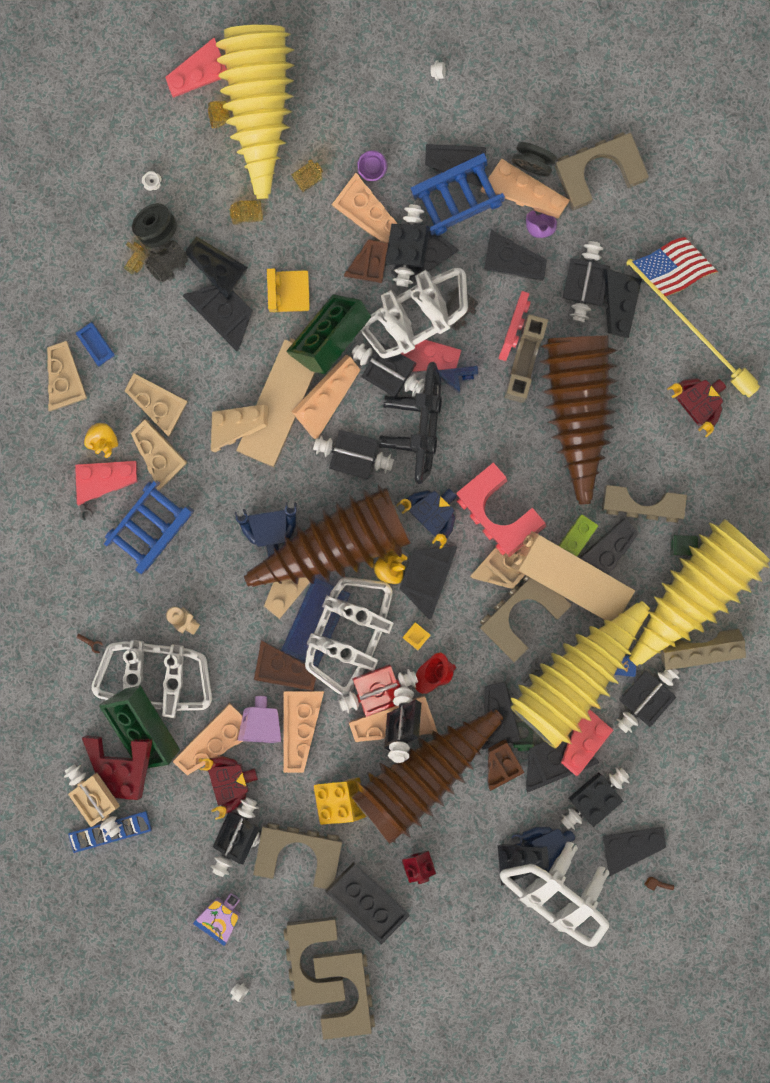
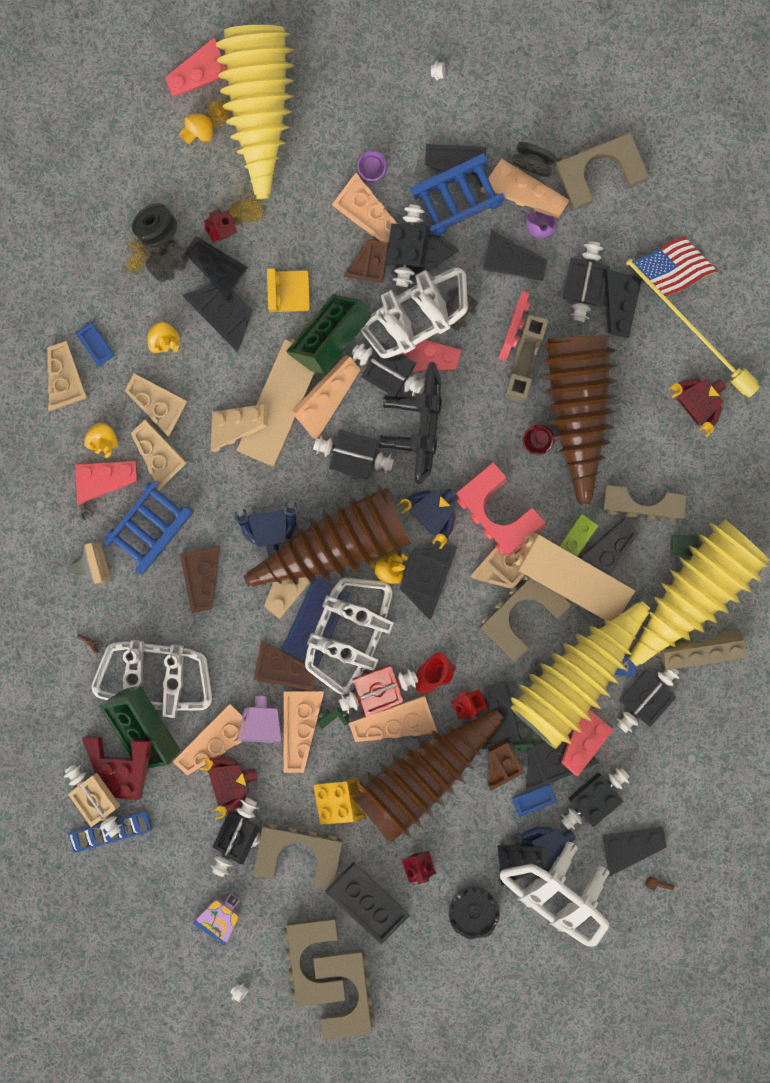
white plate [142,171,162,191] -> none
tan hips [166,607,200,635] -> none
clear yellow bracket [291,159,323,193] -> none
black plate [384,687,422,763] -> none
yellow plate [402,622,430,650] -> none
clear blue slope [438,366,478,394] -> none
none -> tan piece [65,541,111,584]
none -> yellow piece [147,321,181,354]
none -> yellow piece [179,113,213,144]
none -> reddish brown wing [180,546,220,613]
none -> dark red brick [204,209,238,243]
none -> dark green bracket [317,706,349,729]
none -> black plate [449,887,500,939]
none -> red brick [450,689,487,720]
none -> blue tile [512,784,557,817]
none -> dark red hair [522,424,555,455]

